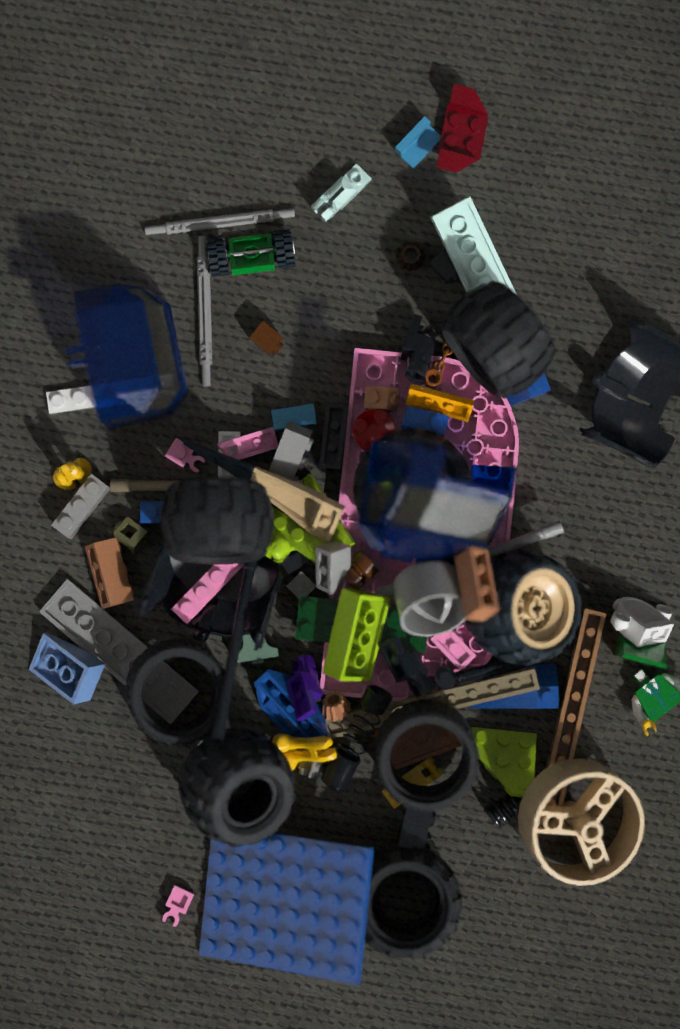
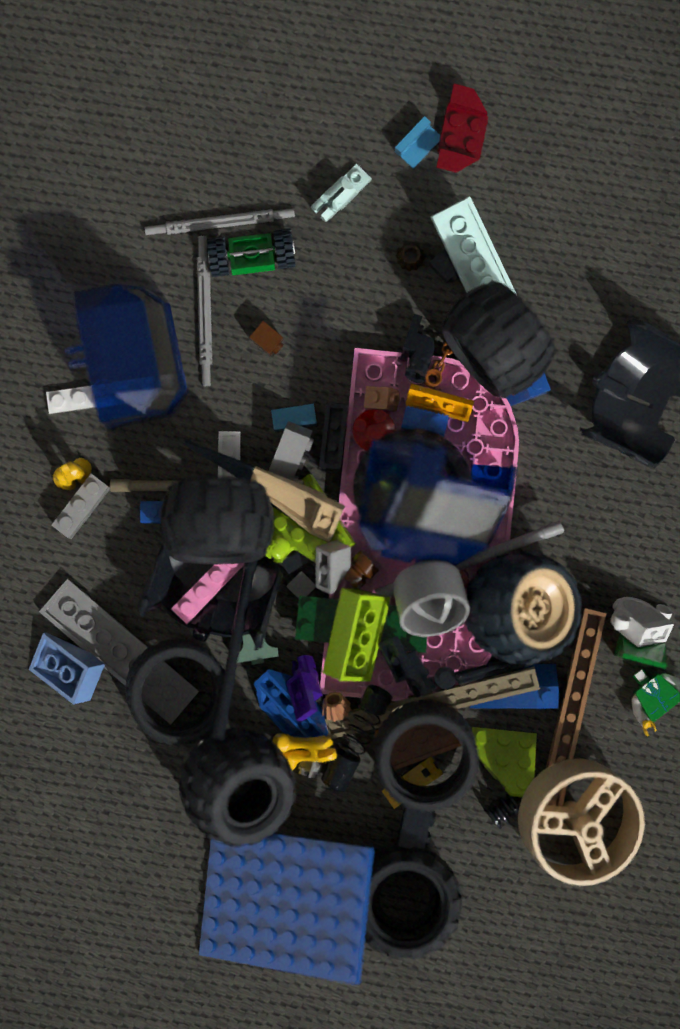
nougat brick [85,537,134,609] -> none
olive brick [113,517,148,555] -> none
bright pink plate [162,885,195,927] -> none
bright pink plate [165,438,205,473] -> none
bright pink plate [217,427,278,460] -> none
bright pink plate [430,631,476,671] -> none
nougat brick [454,546,499,621] -> none

